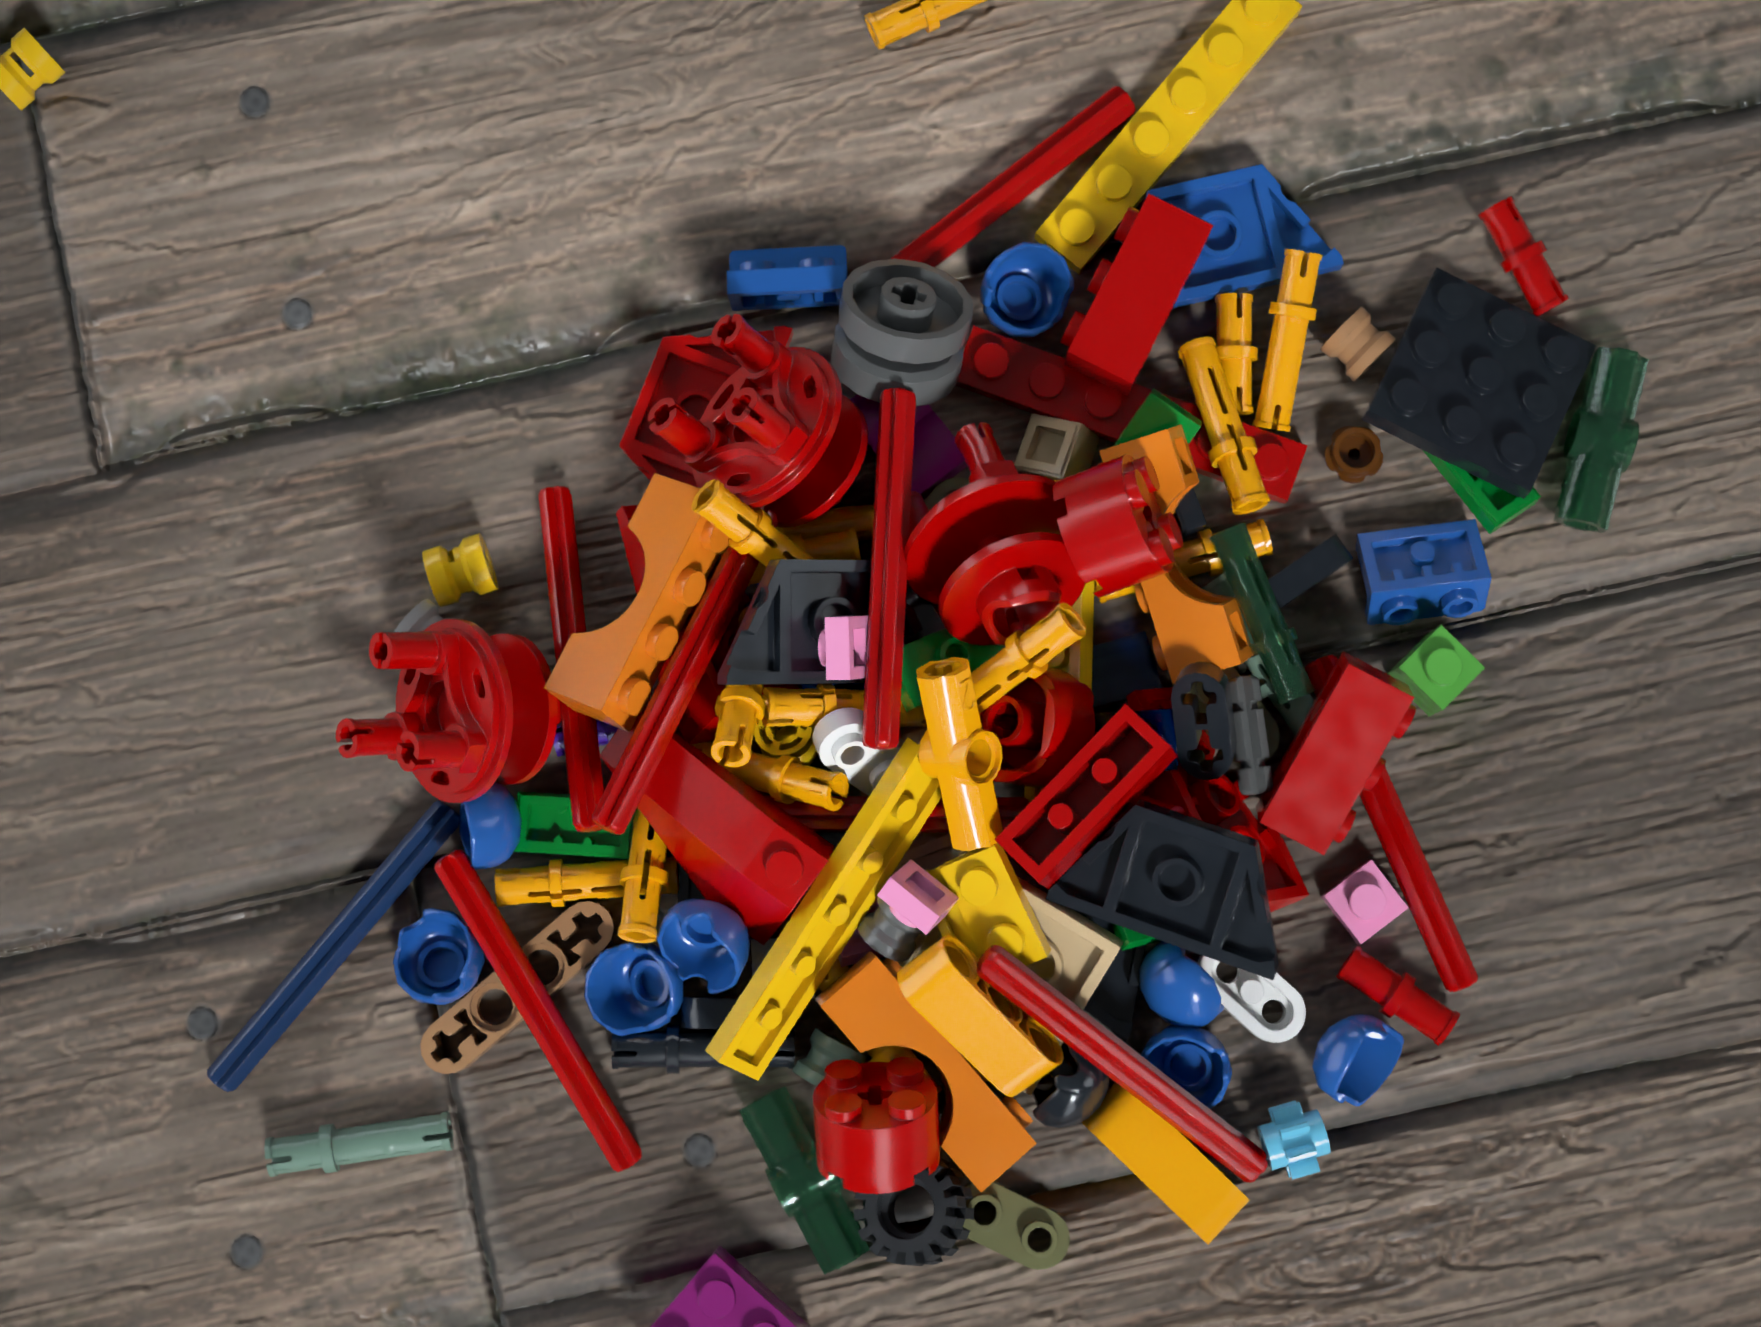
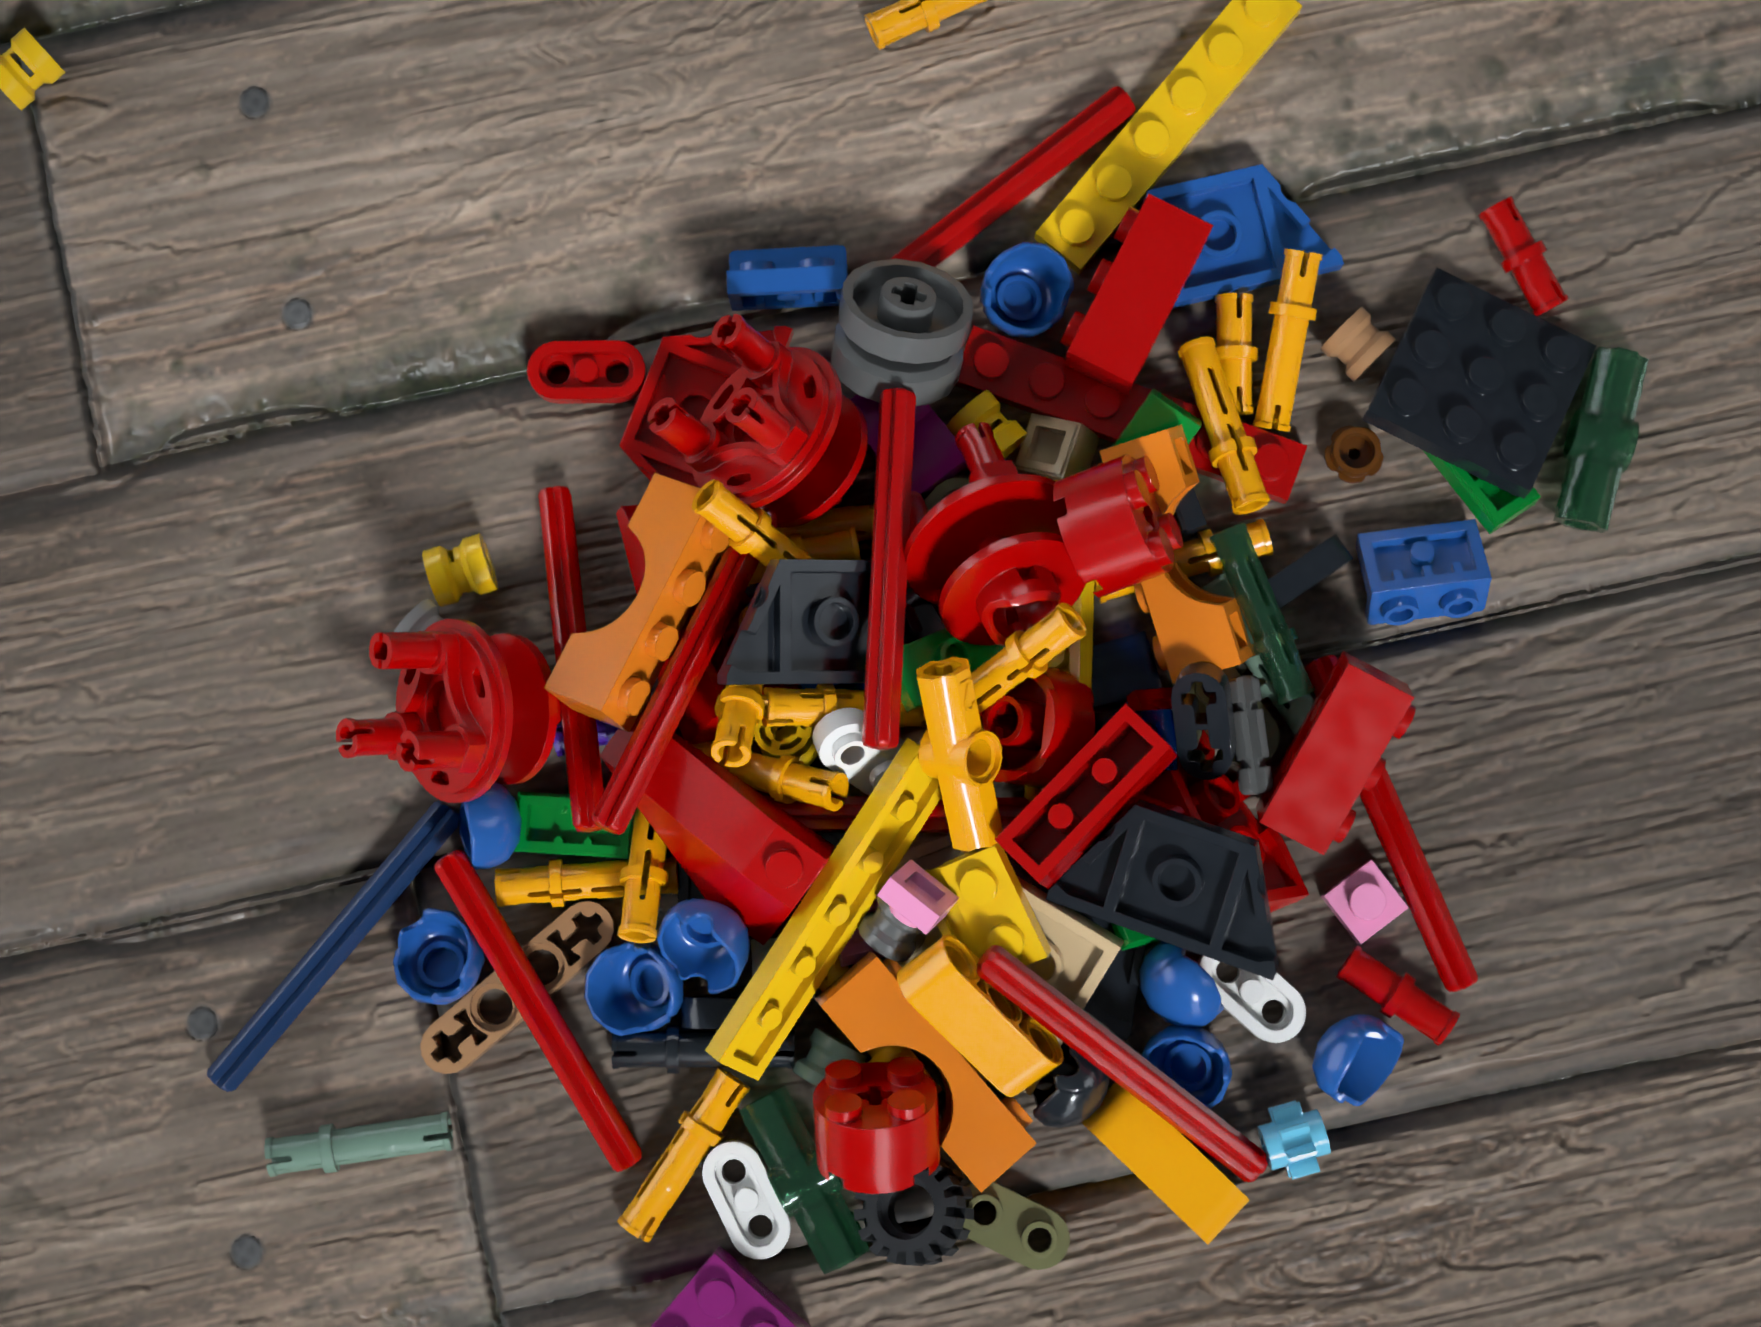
bright pink plate [818,615,869,680] -> none
bright green brick [1387,625,1485,716] -> none
none -> red plate [527,340,647,404]
none -> light orange pin [617,1067,751,1243]
none -> white plate [702,1140,791,1259]
none -> yellow wheel [946,390,1028,459]

